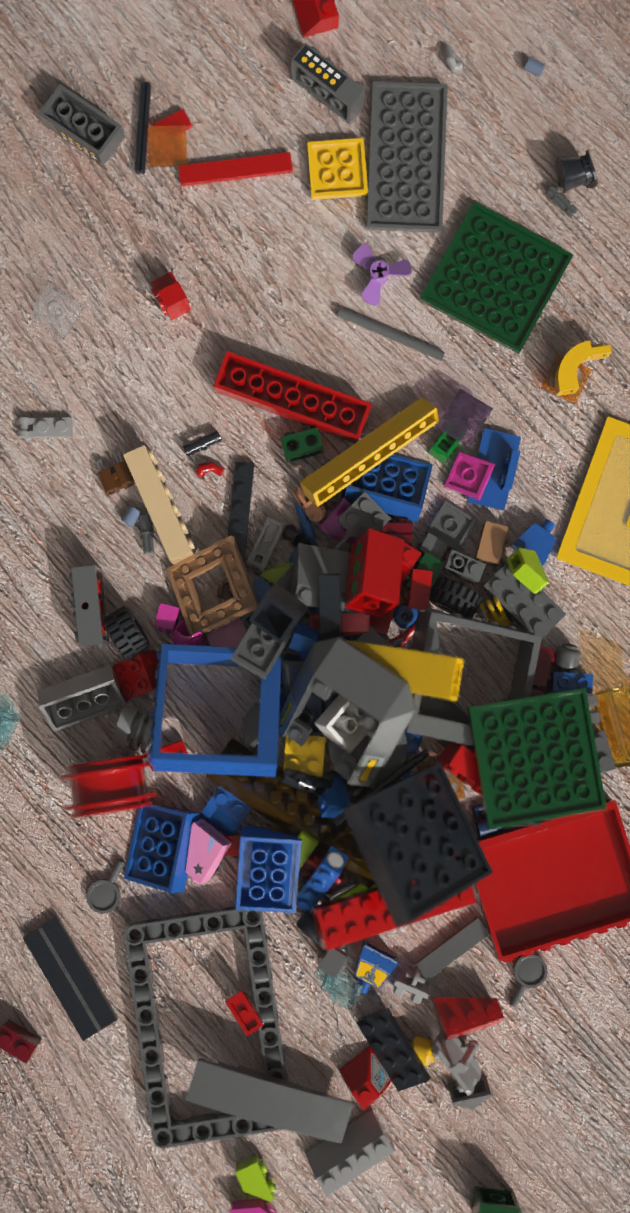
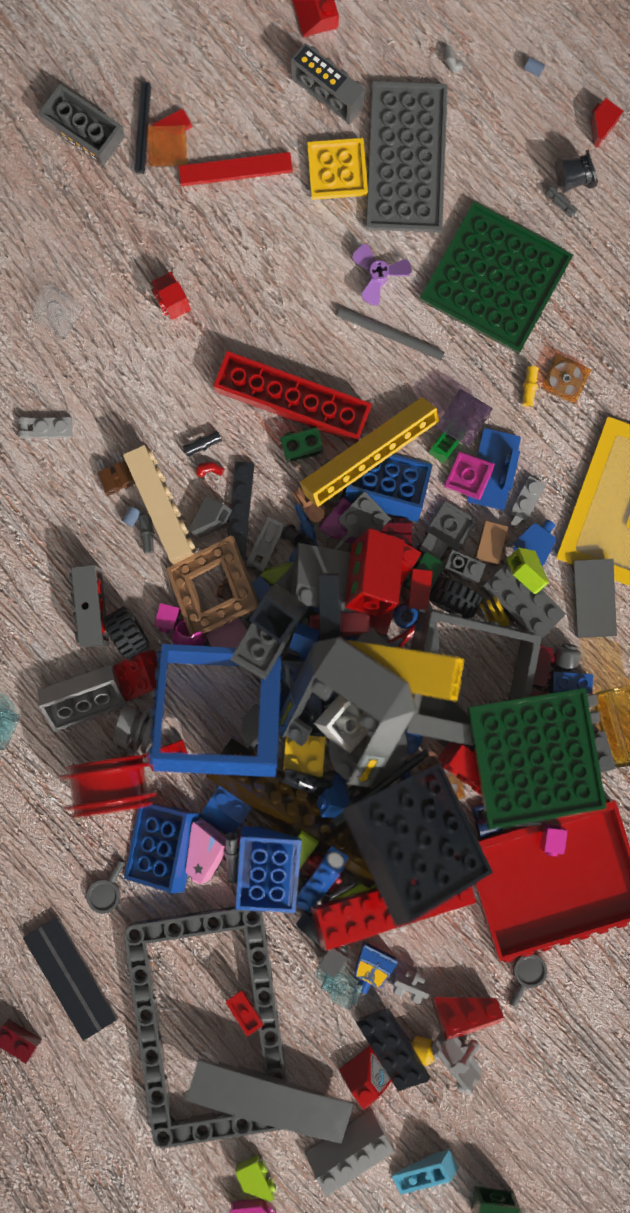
dark grey tile [415,917,490,981] -> none
dark grey slope [448,1076,491,1110] -> none
yellow arch [554,340,612,396] -> none
none -> dark grey slope [188,496,232,538]
none -> dark grey pin [224,832,240,884]
none -> medium azure slope [392,1150,458,1195]
none -> light grey hinge [509,476,546,529]
none -> yellow pin [521,366,539,407]
none -> dark pink brick [540,824,567,856]
none -> dark grey tile [573,559,617,638]
none -> red slope [590,98,624,148]

